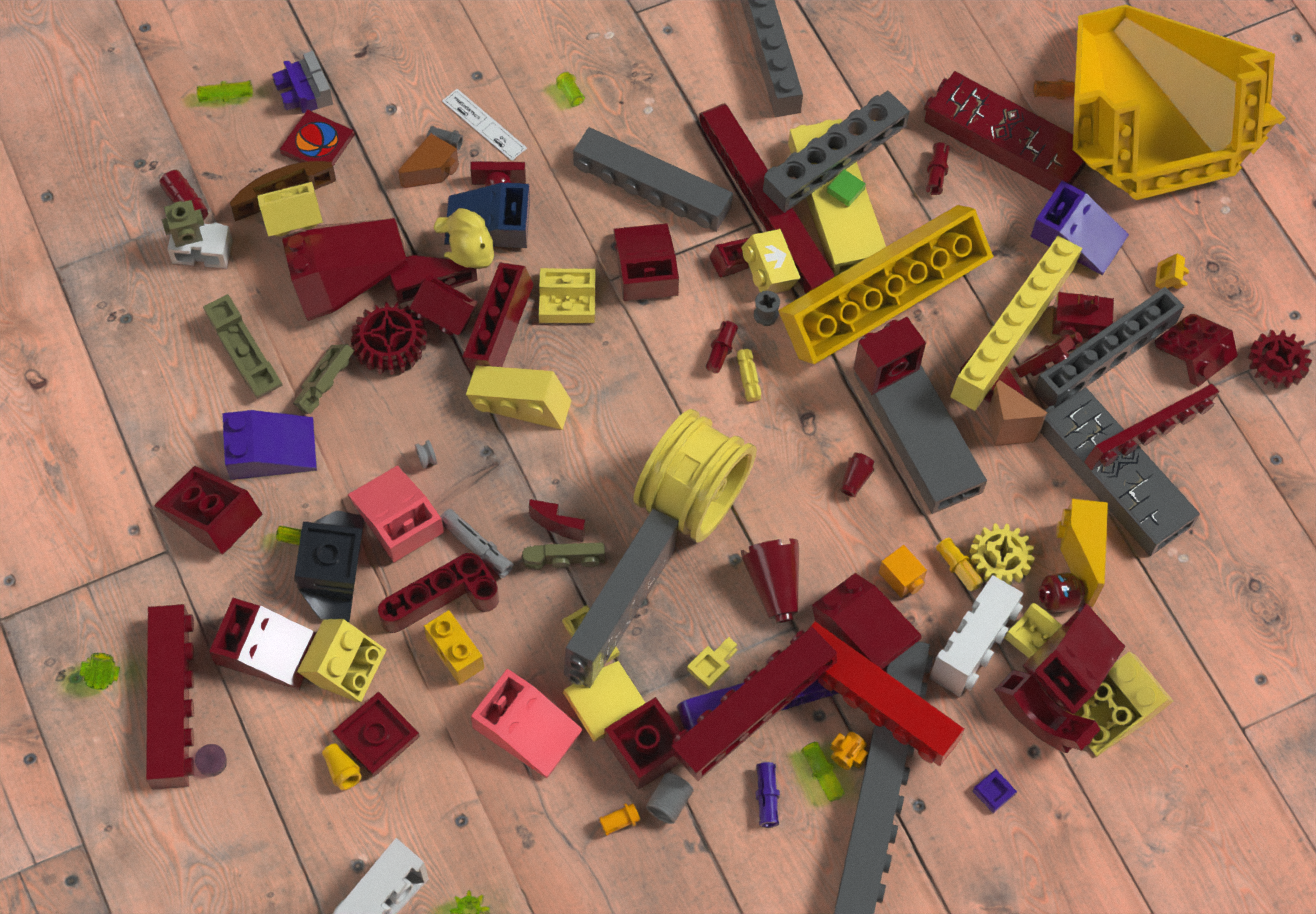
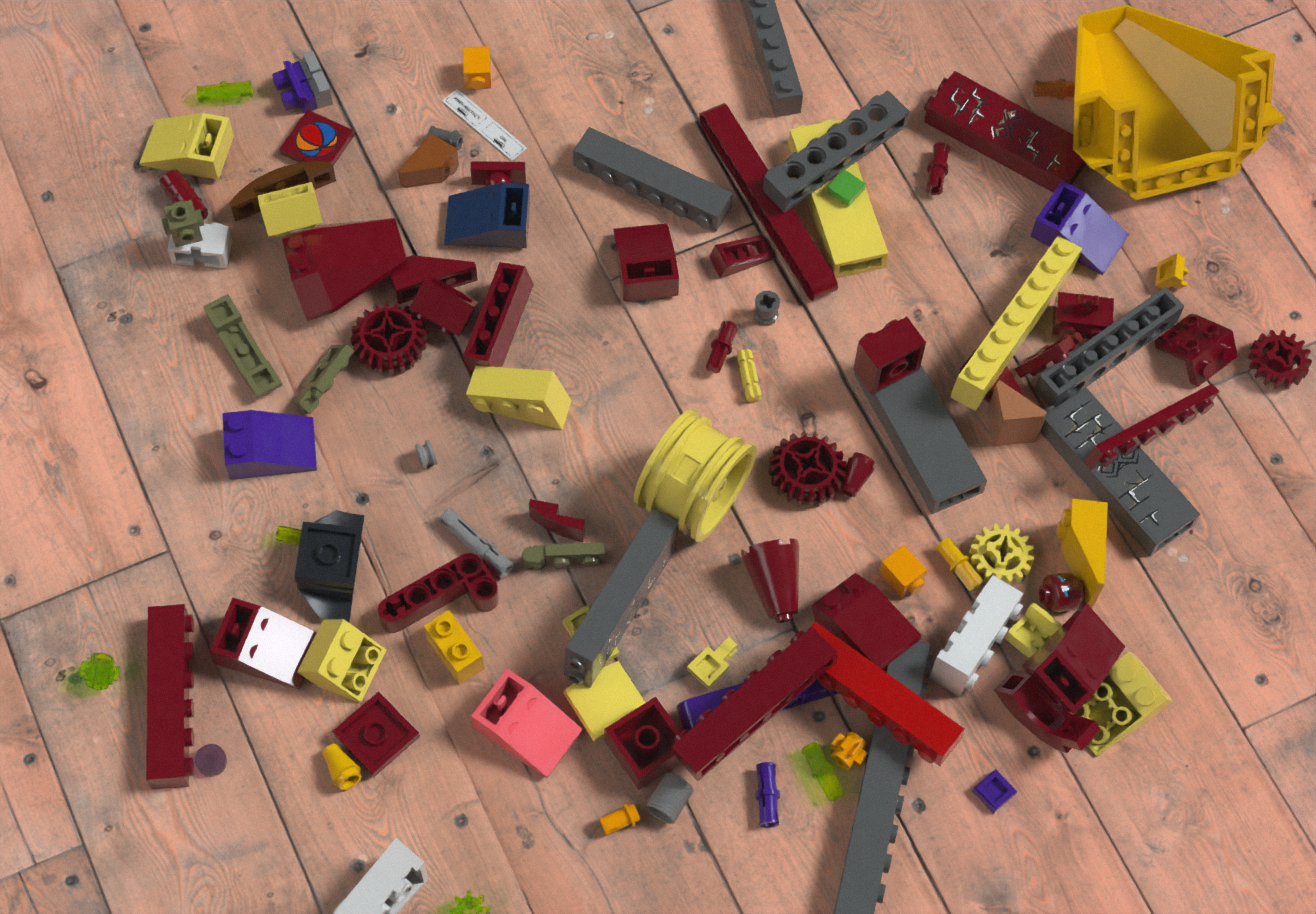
dark red slope [154,466,263,555] -> none
coral slope [348,465,444,563] -> none
light yellow piece [434,208,494,269] -> none
light yellow slope [539,268,595,323] -> none
clear neon green pin [556,72,585,107] -> none
light yellow brick [742,229,800,293] -> none
yellow brick [778,205,993,365] -> none
none -> light yellow slope [140,113,234,180]
none -> light orange brick [463,46,491,90]
none -> dark red gear [768,431,847,508]

